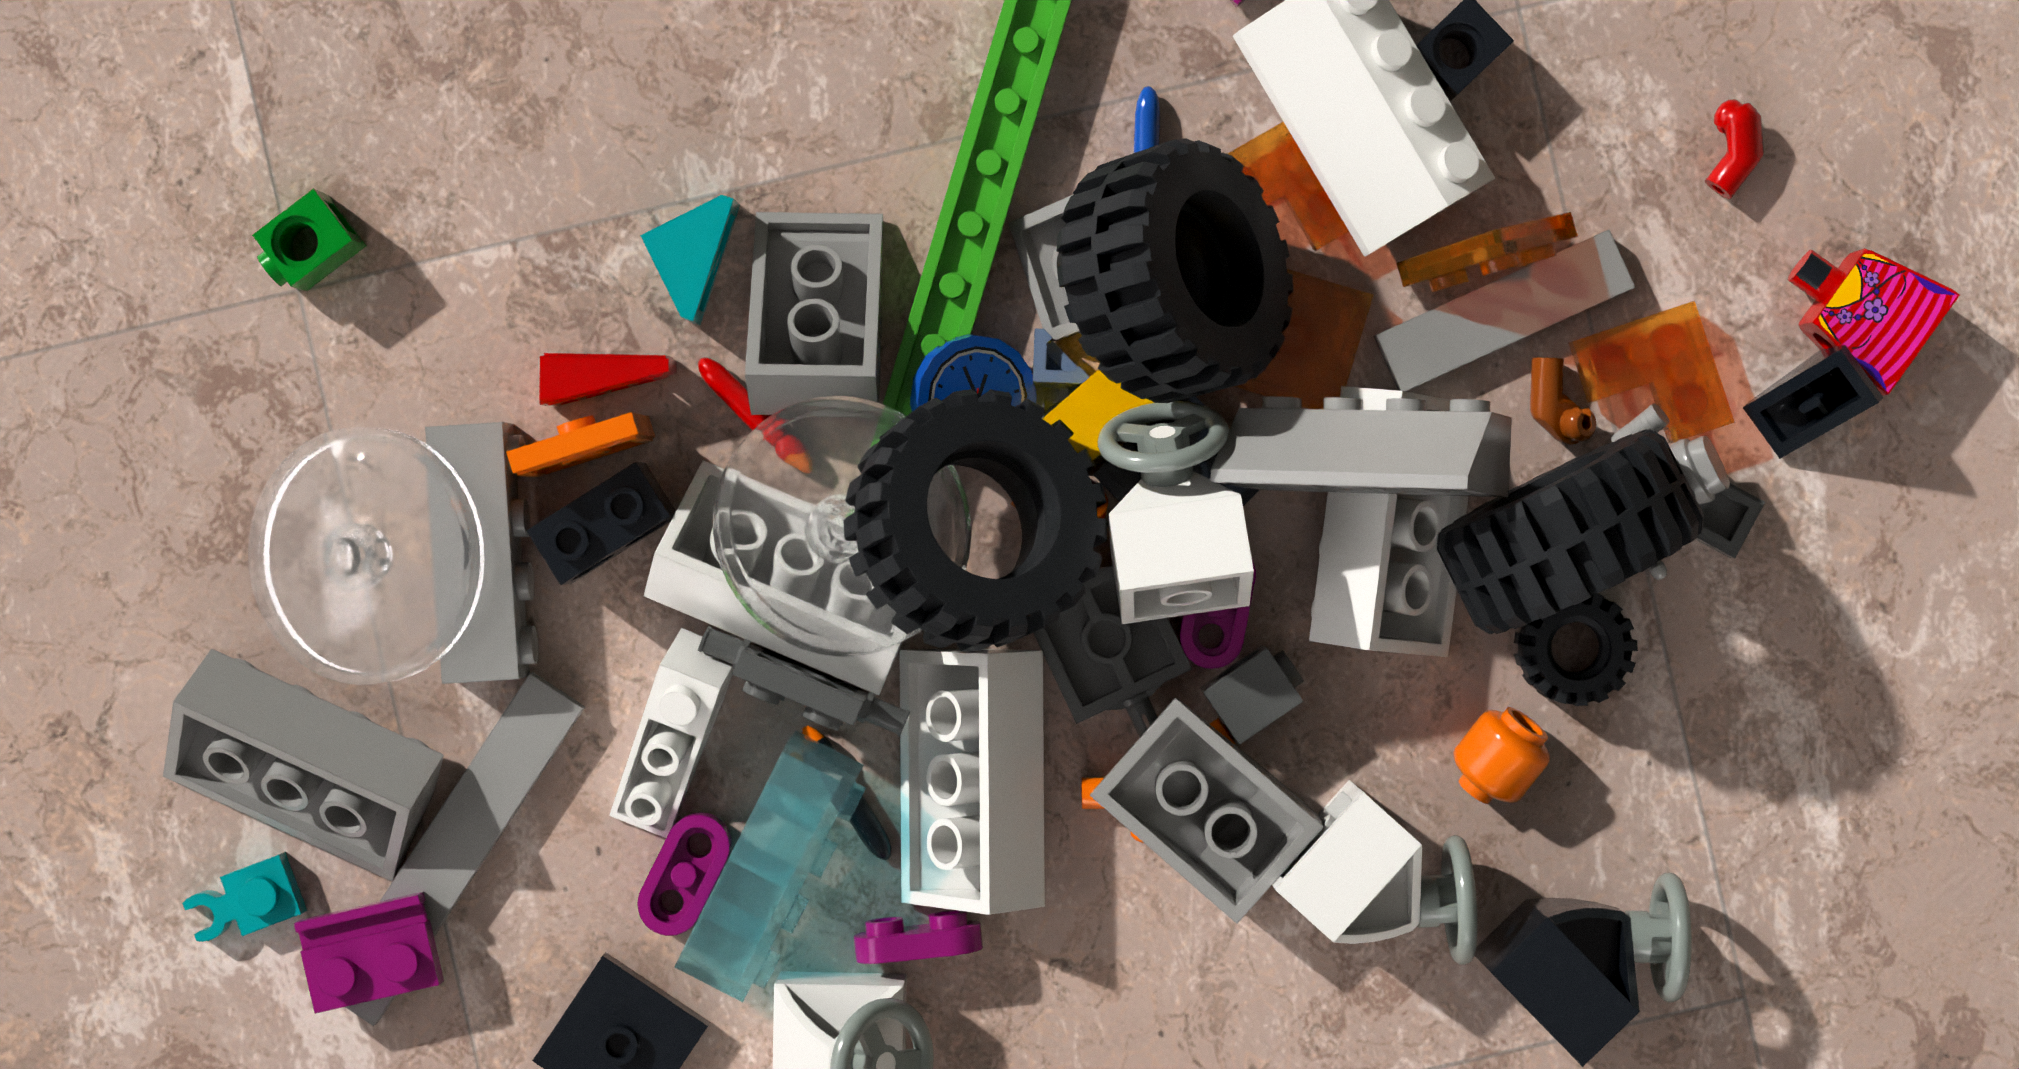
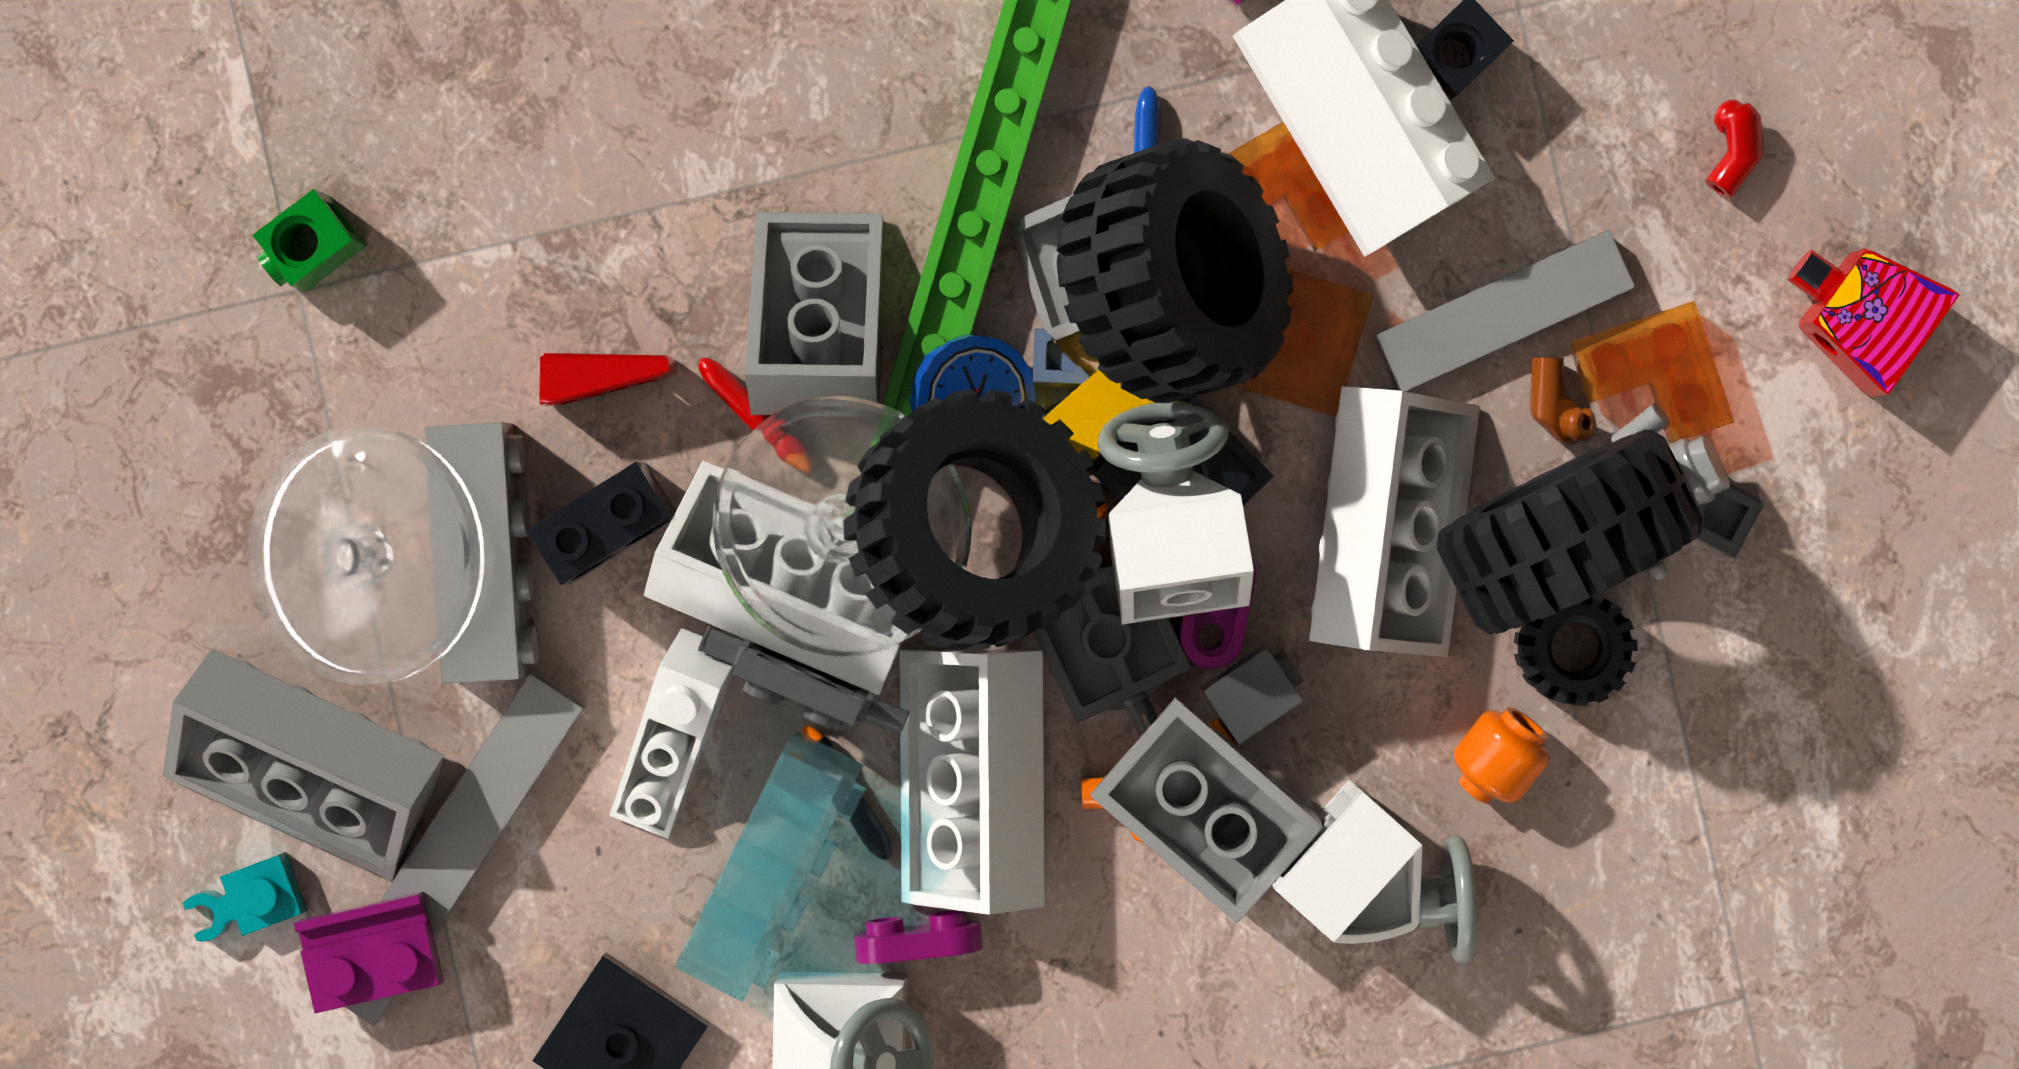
orange plate [506,412,655,477] -> none
magenta plate [637,812,732,936] -> none
teal slope [640,195,740,325] -> none
light grey slope [1210,397,1512,497] -> none
clear orange plate [1396,212,1578,293] -> none
black piece [1474,872,1692,1067] -> none
black slope [1743,345,1884,459] -> none

